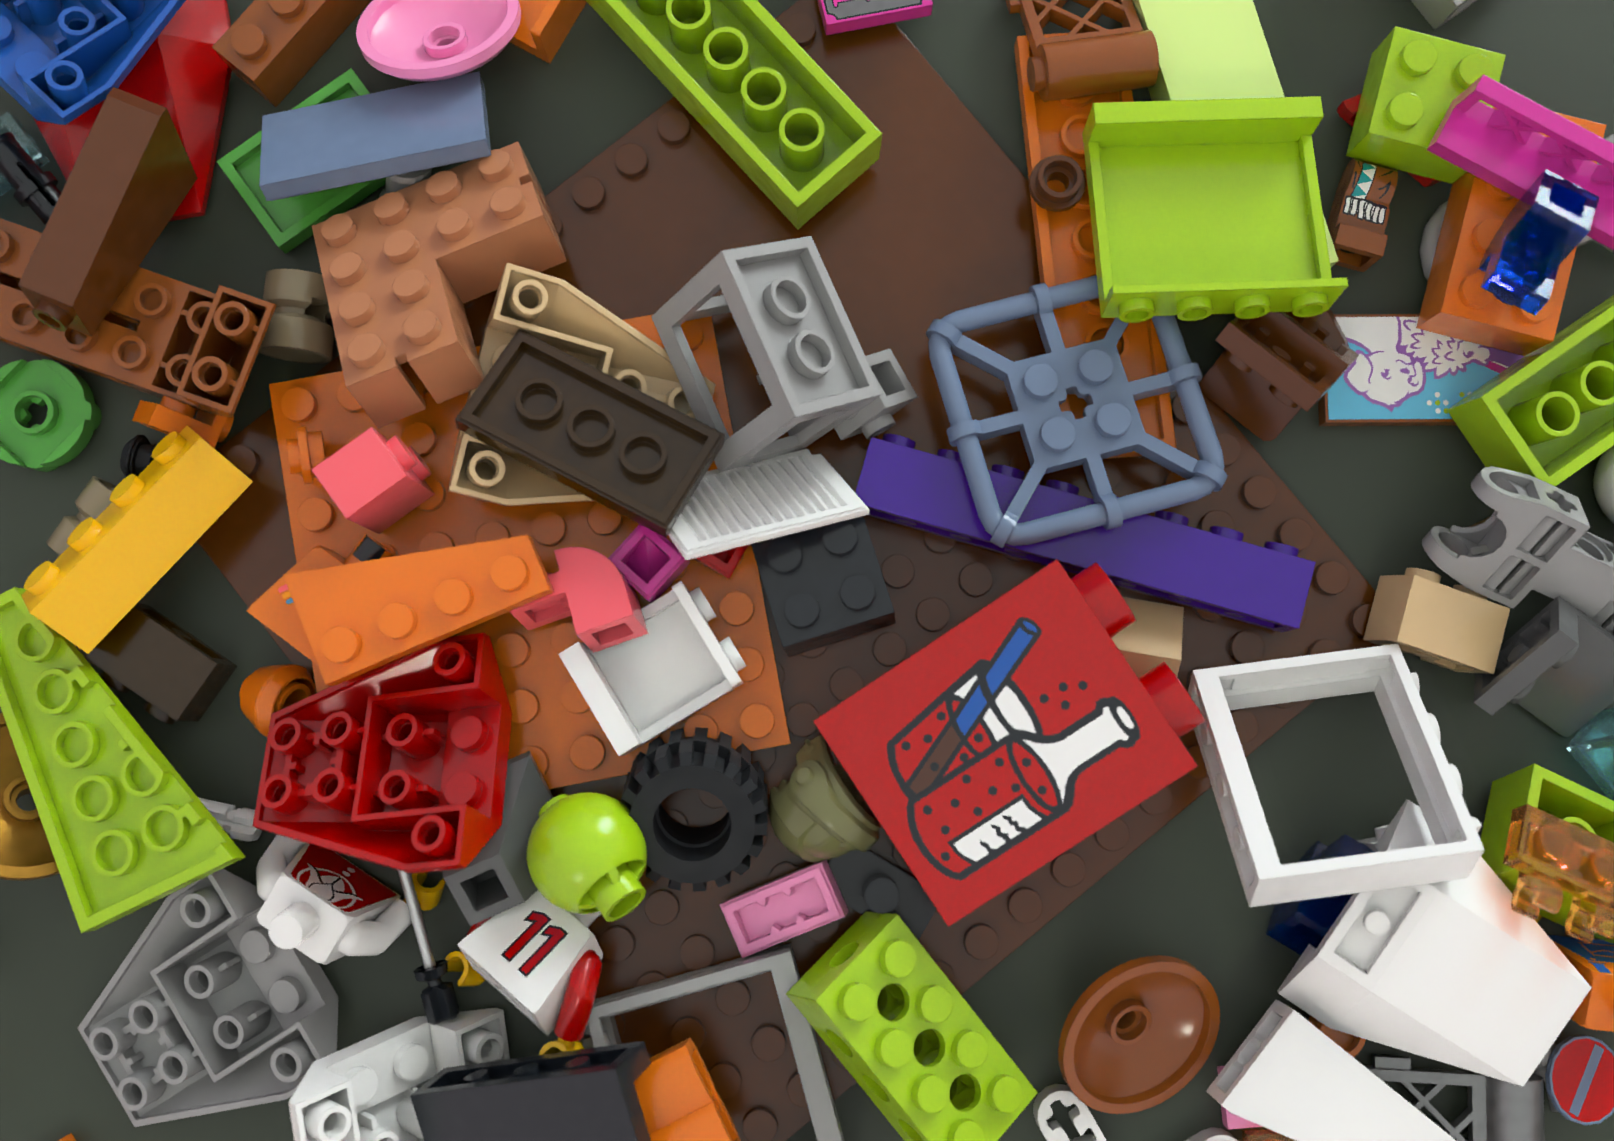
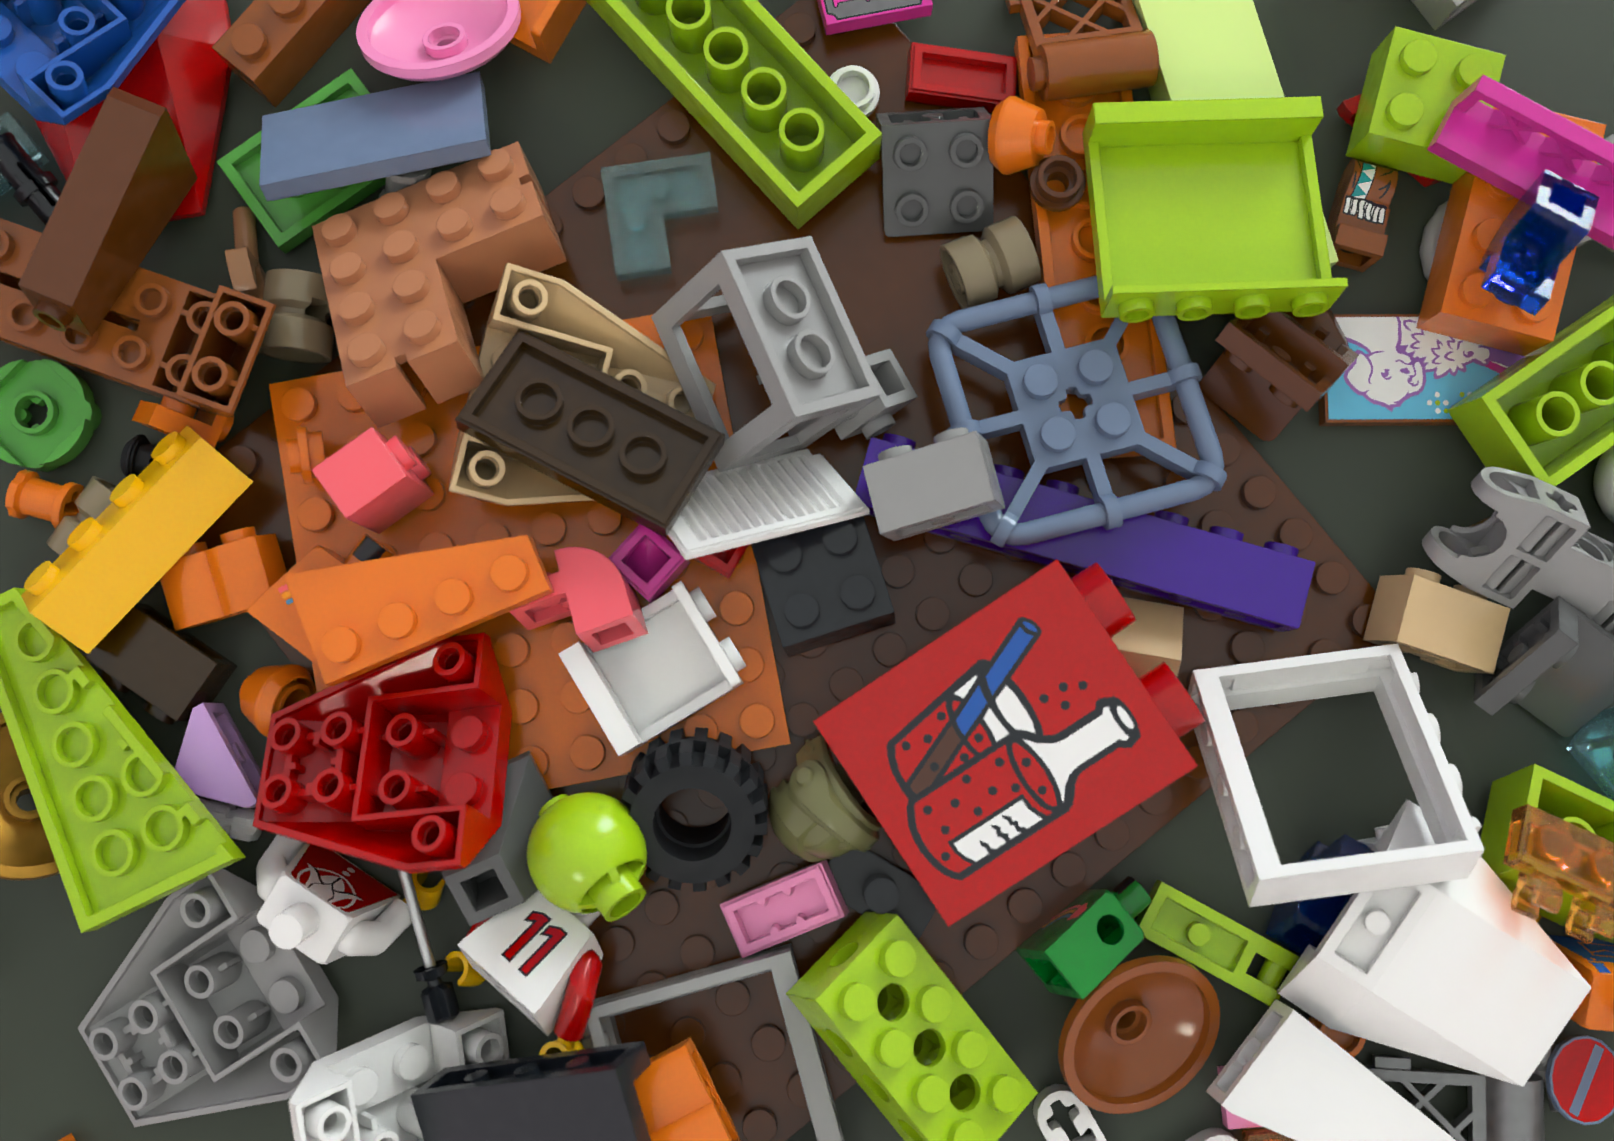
none -> orange bush [5,469,84,529]
none -> orange brick [160,526,287,631]
none -> lavender slope [175,702,261,808]
none -> medium nougat bar [225,206,265,300]
none -> clear light blue plate [600,152,719,281]
none -> white plate [830,65,880,117]
none -> light grey brick [863,427,1005,541]
none -> dark grey bracket [876,107,993,237]
none -> red tile [905,42,1017,113]
none -> dark tan wheel [940,216,1041,309]
none -> orange cone [988,96,1056,175]
none -> green torso [1016,876,1152,999]
none -> lime plate [1135,880,1300,1006]

